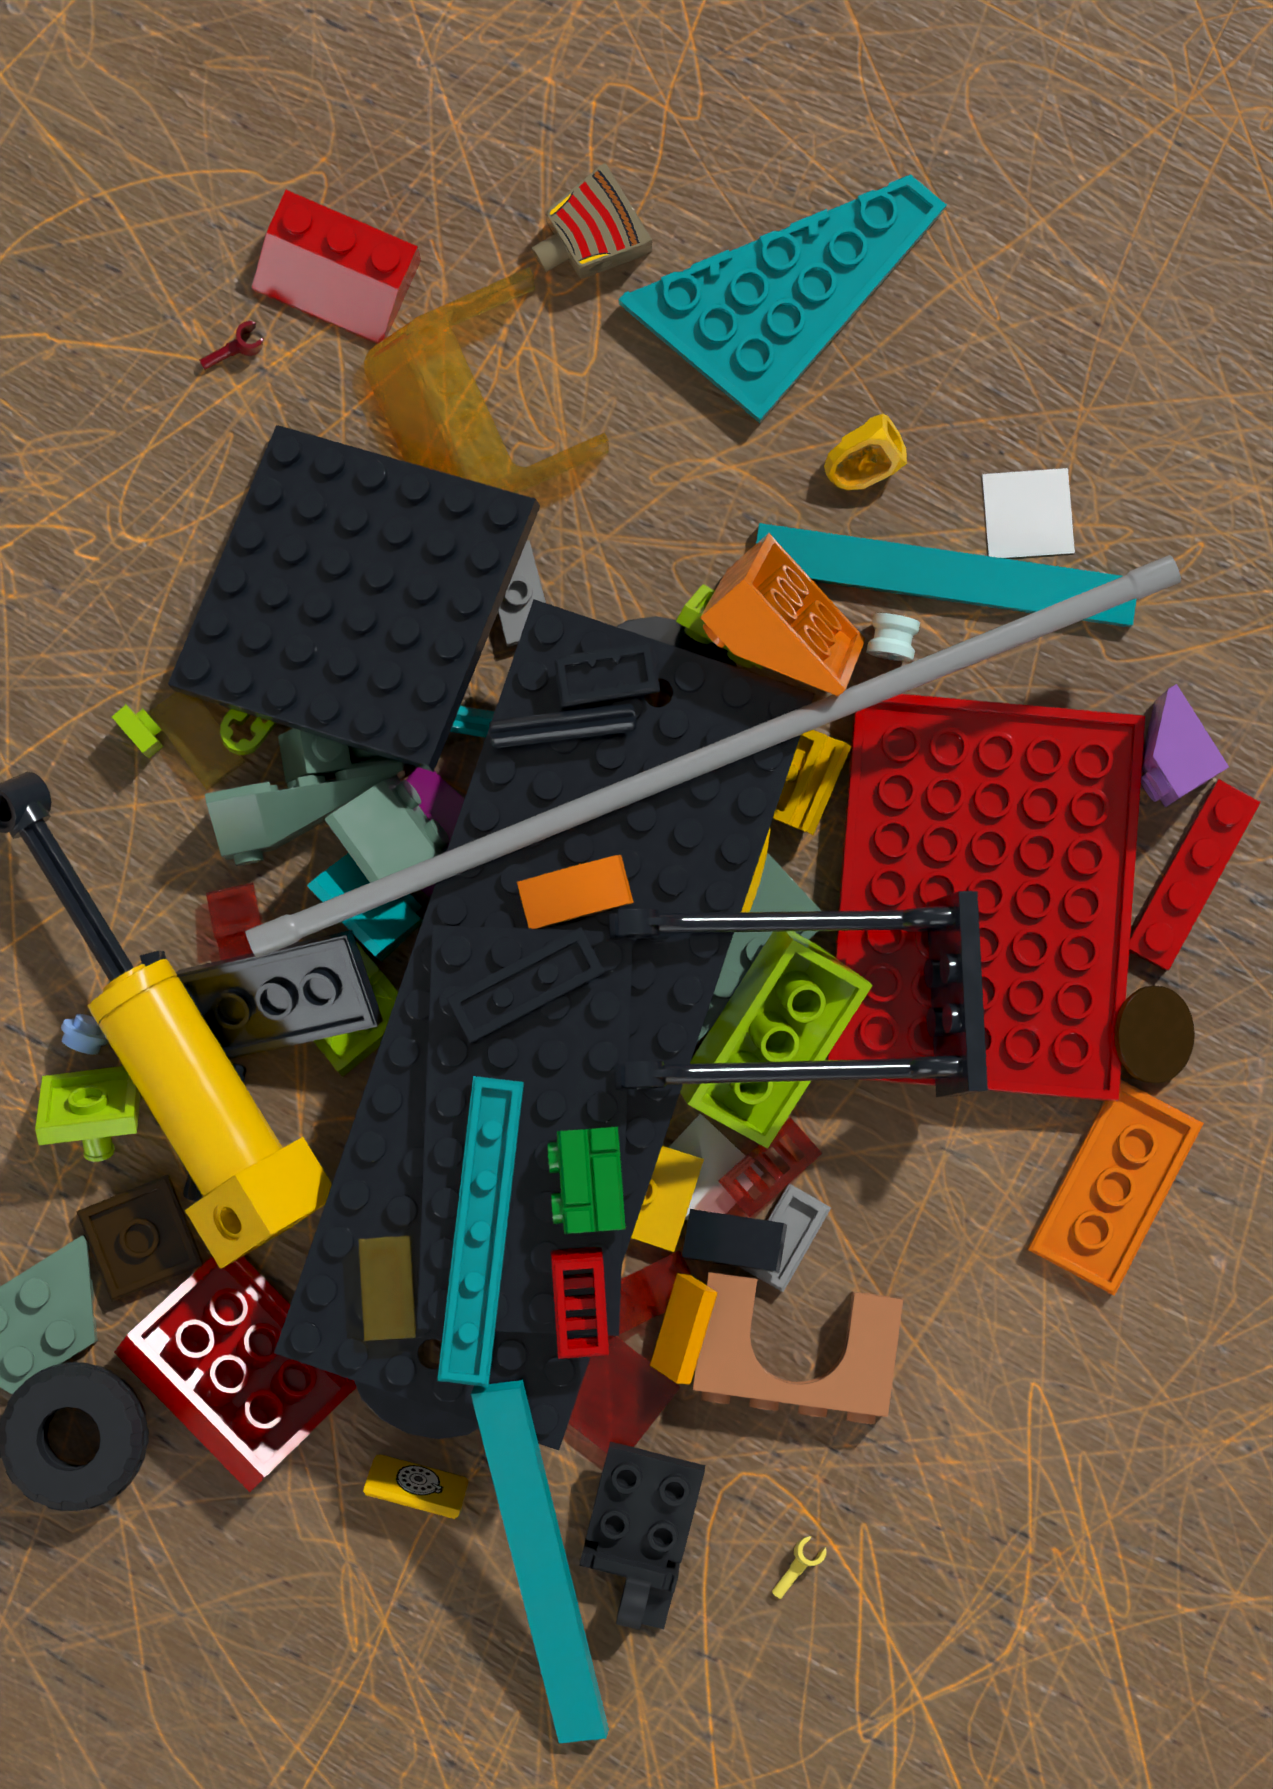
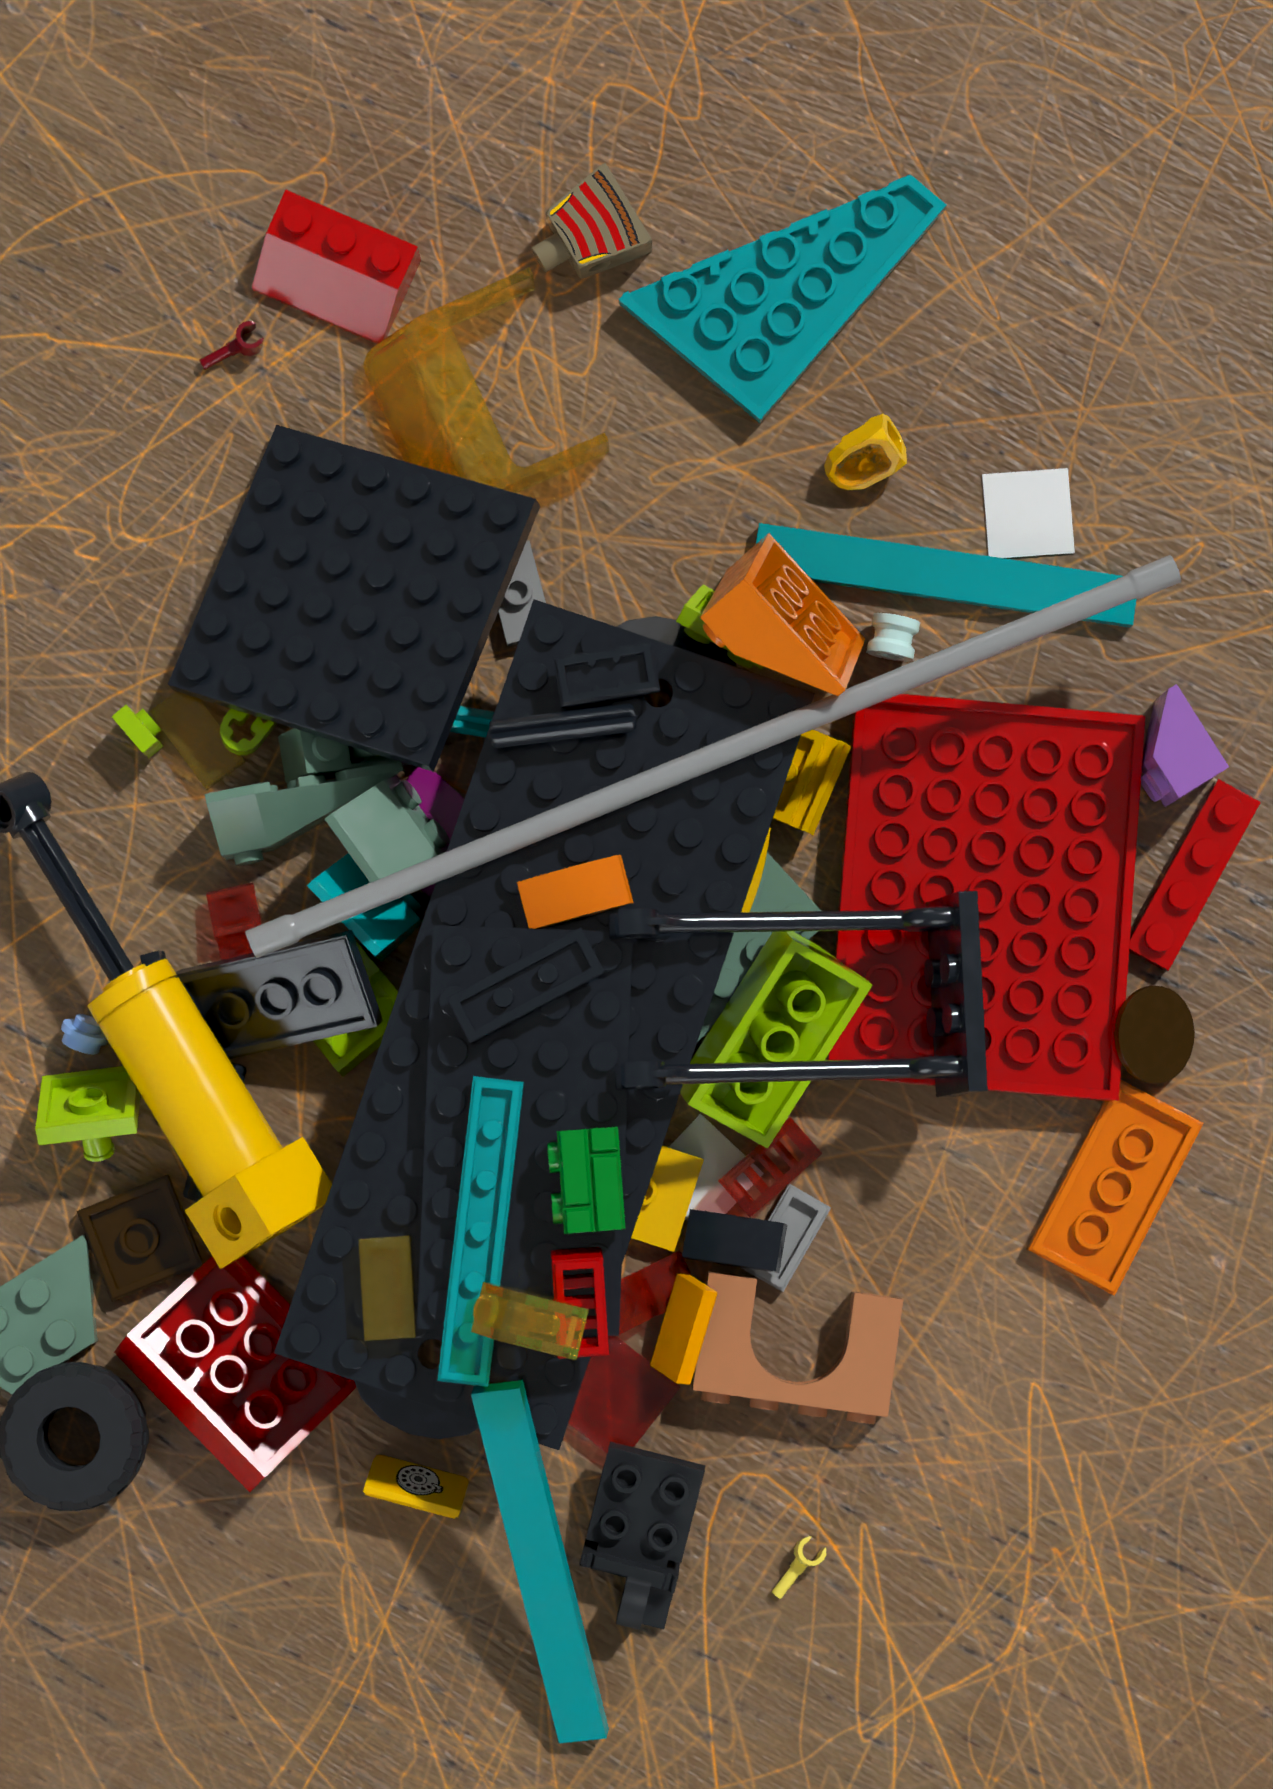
none -> clear yellow slope [471,1282,589,1360]

